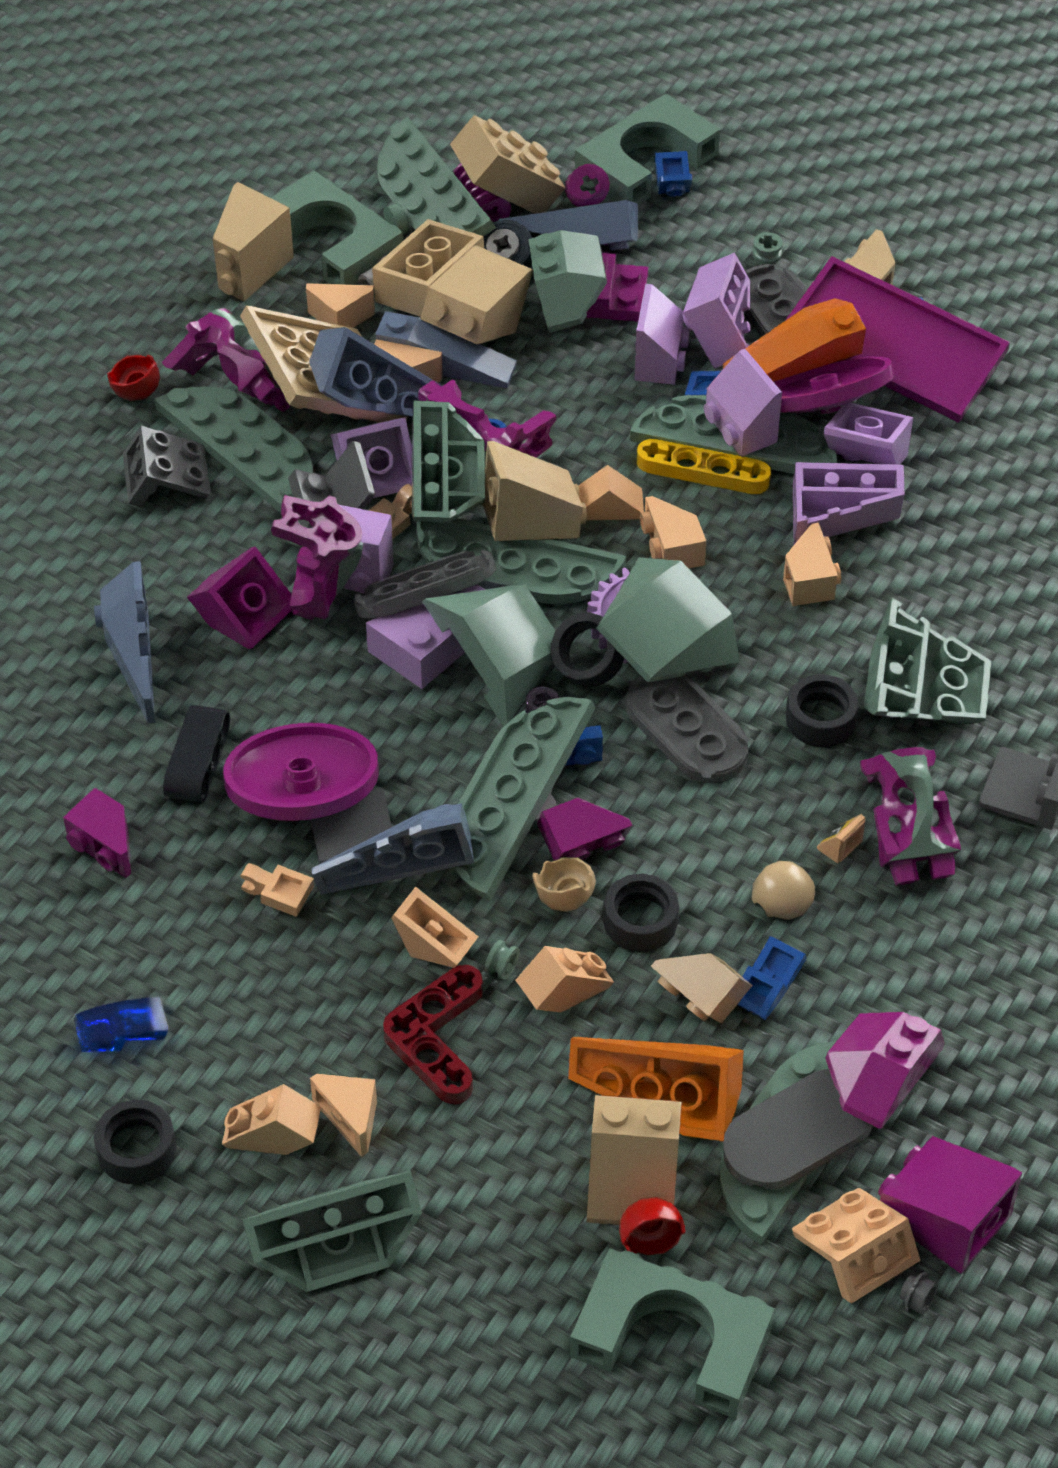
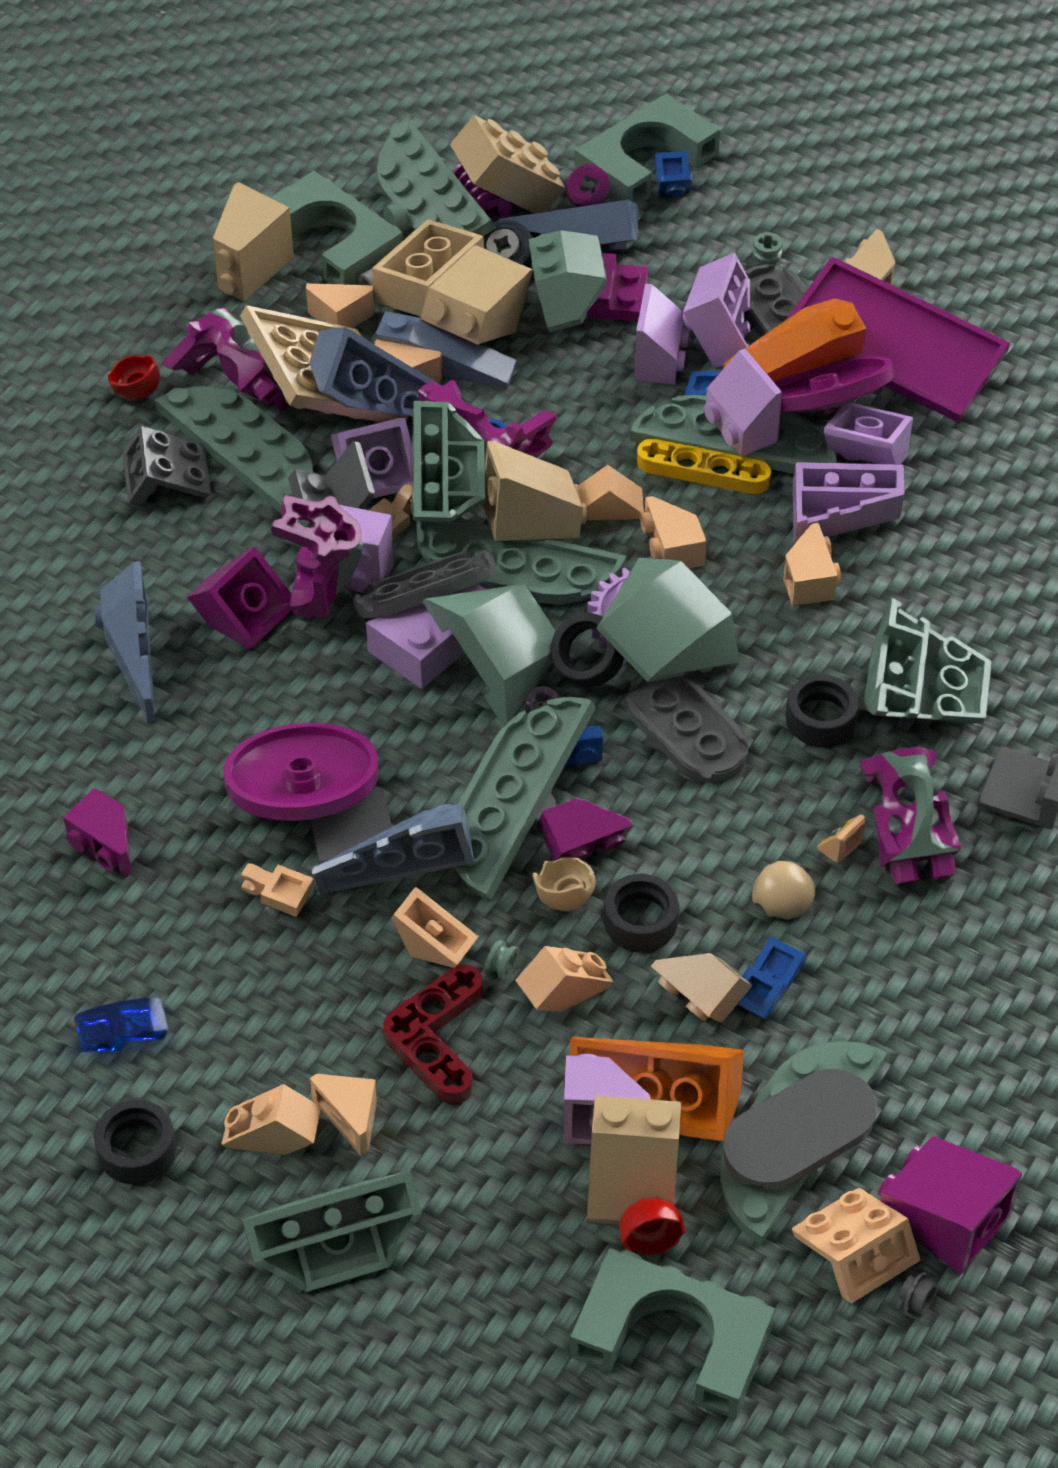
black beam [163,705,230,803] -> none
magenta wedge [825,1012,945,1129] -> none
none -> lavender slope [563,1054,650,1144]

